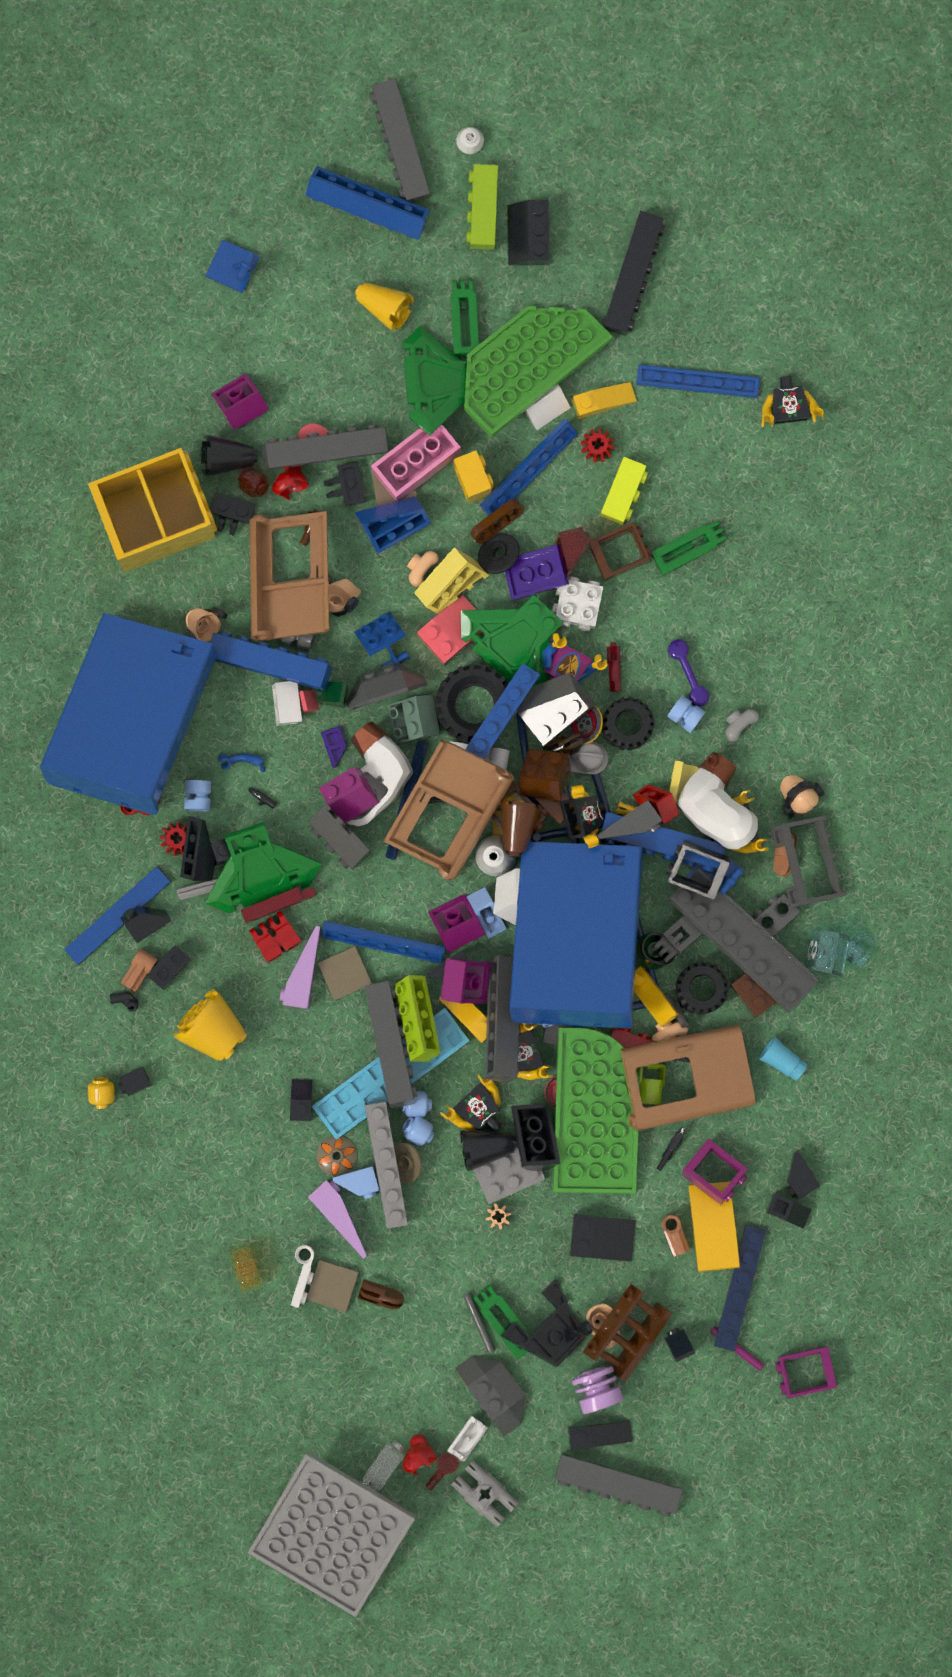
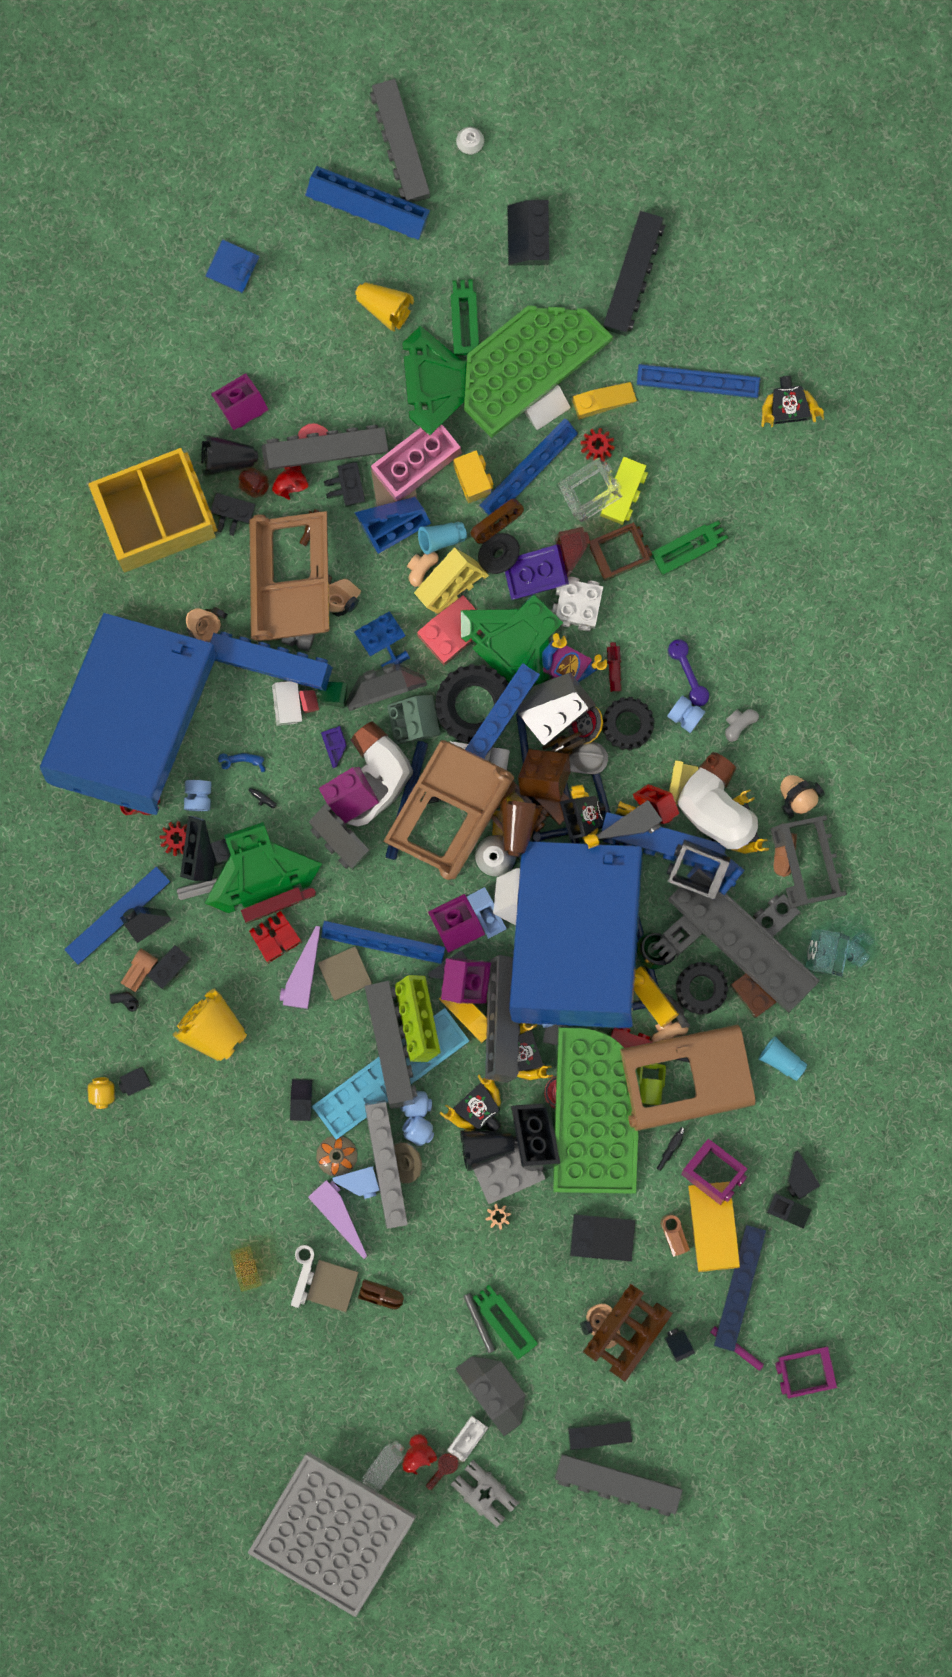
lime brick [466,164,498,250] -> none
black wing [501,1279,585,1367] -> none
lavender wheel [572,1366,624,1414] -> none
none -> medium azure plant [418,522,467,555]
none -> clear window [557,458,623,522]

